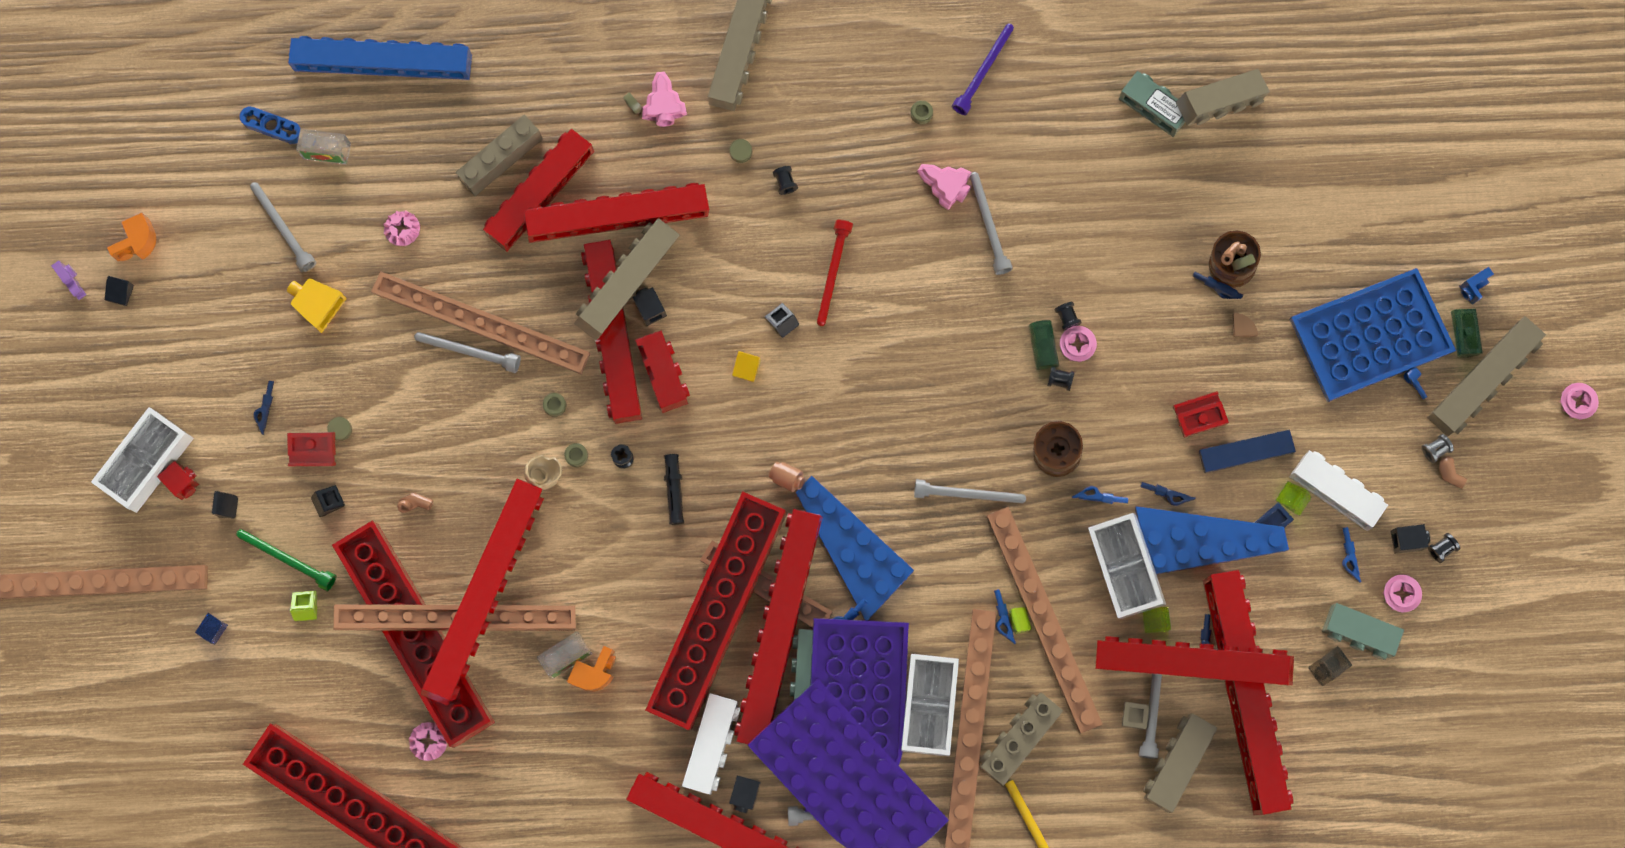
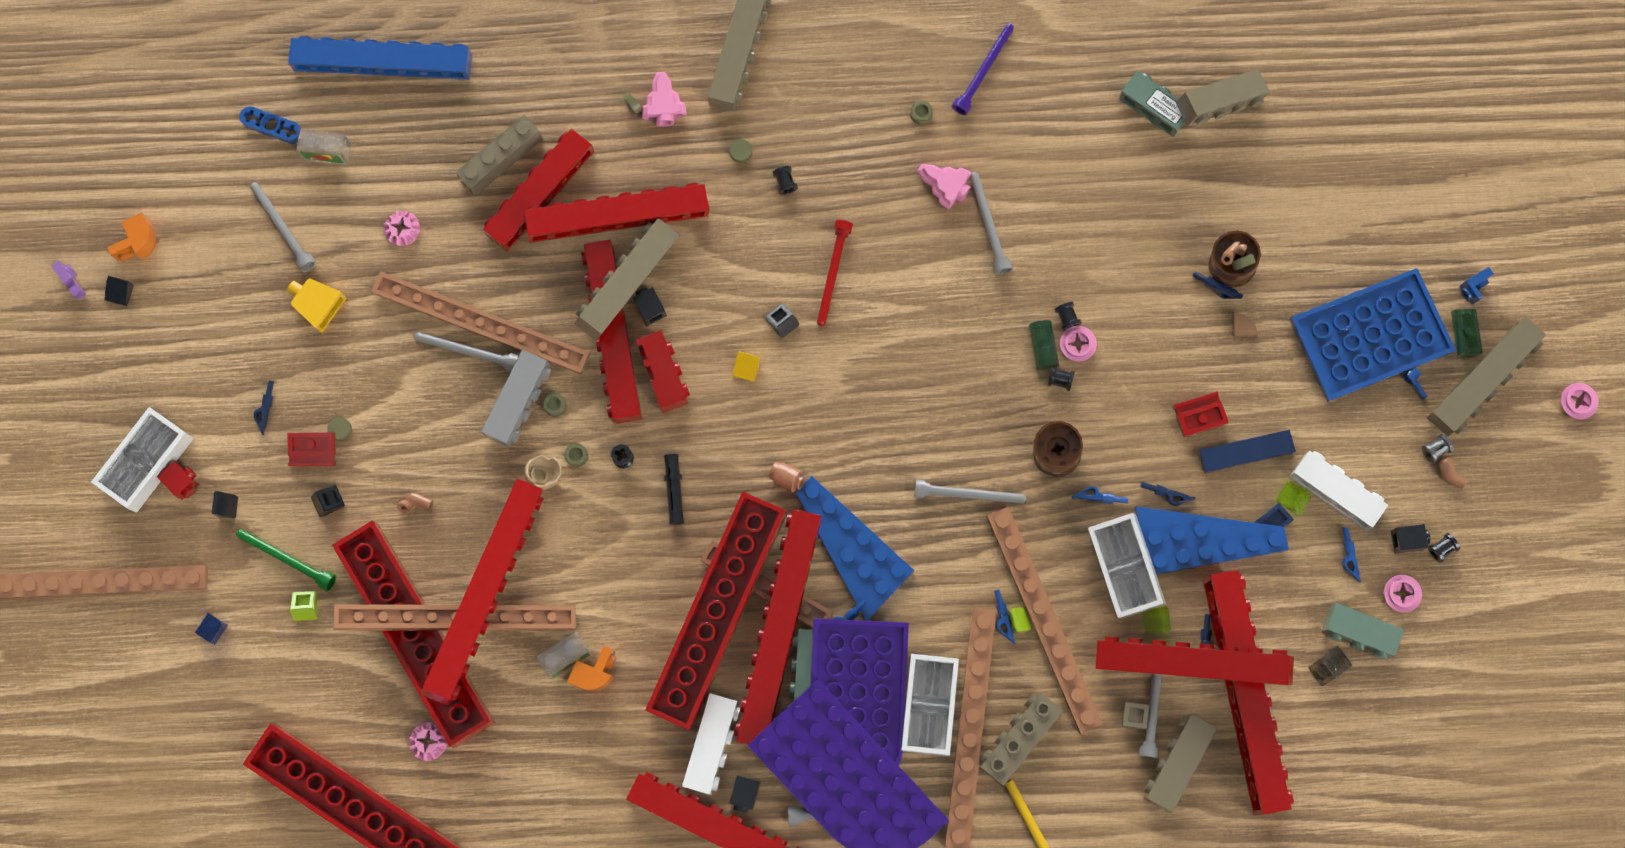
none -> light grey brick [481,350,551,448]

